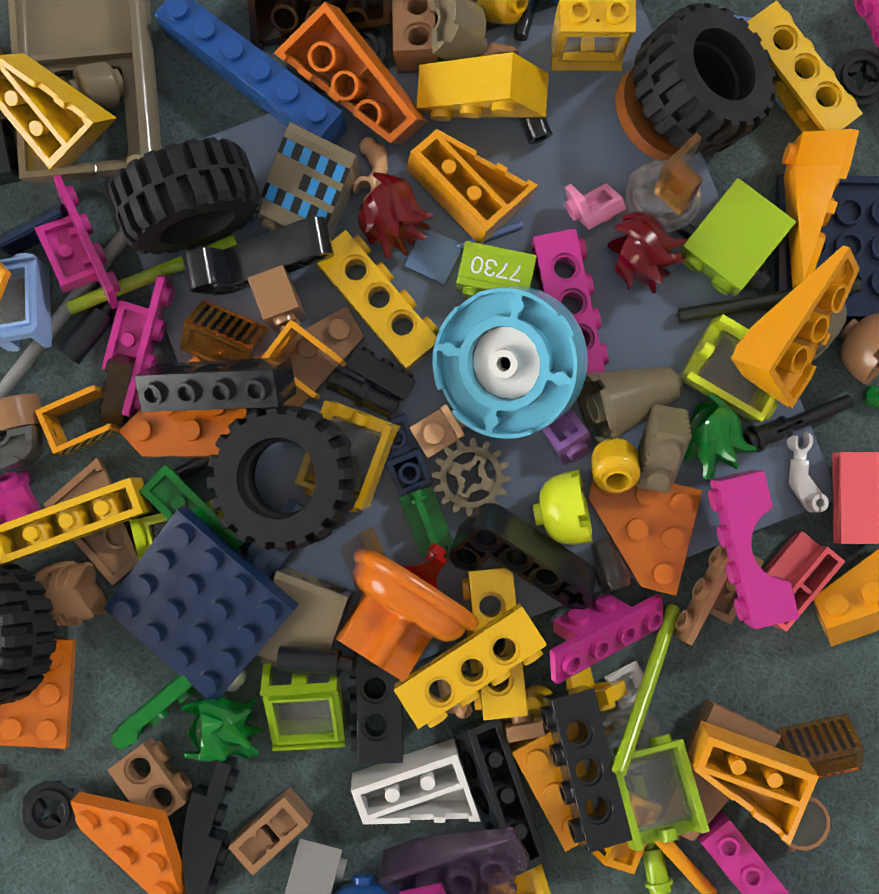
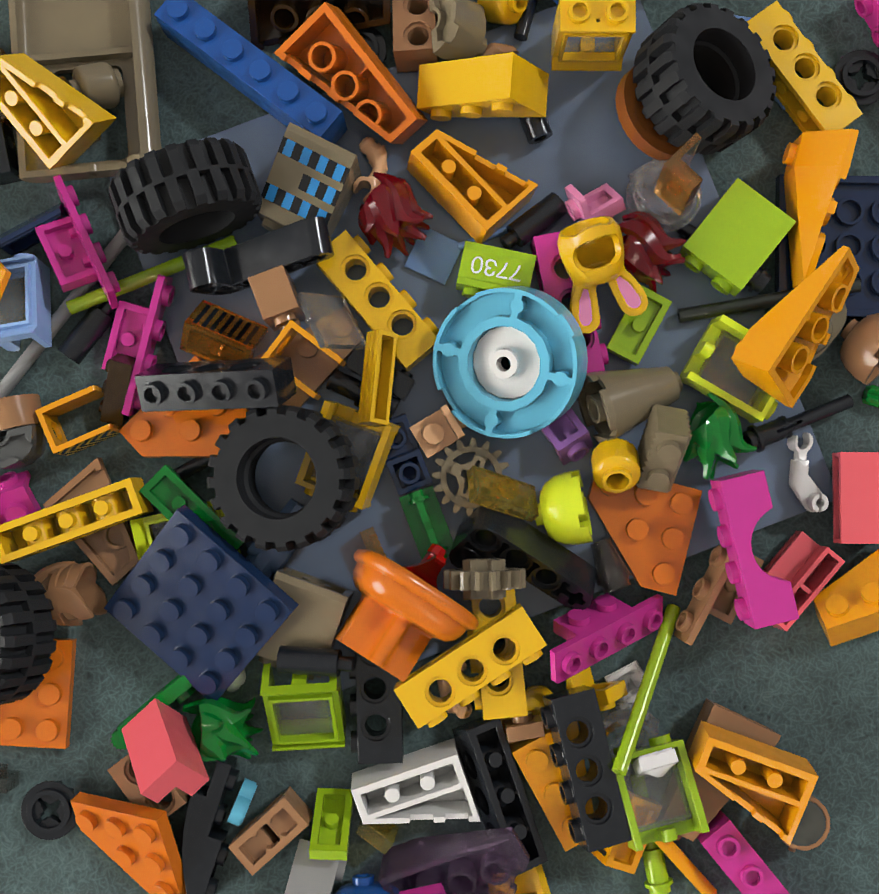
clear orange panel [777,713,865,779] -> none
none -> coral piece [121,698,210,803]
none -> medium azure tile [227,778,258,827]
none -> clear piece [296,292,366,350]
none -> lime plate [309,788,353,861]
none -> clear yellow plate [355,820,399,855]
none -> yellow piece [357,329,398,427]
none -> dark tan gear [443,558,526,600]
none -> clear yellow plate [467,465,539,522]
none -> black cylinder [500,192,567,249]
none -> yellow piece [557,216,649,334]
none -> lime plate [606,285,672,366]
none -> white tile [632,747,679,778]

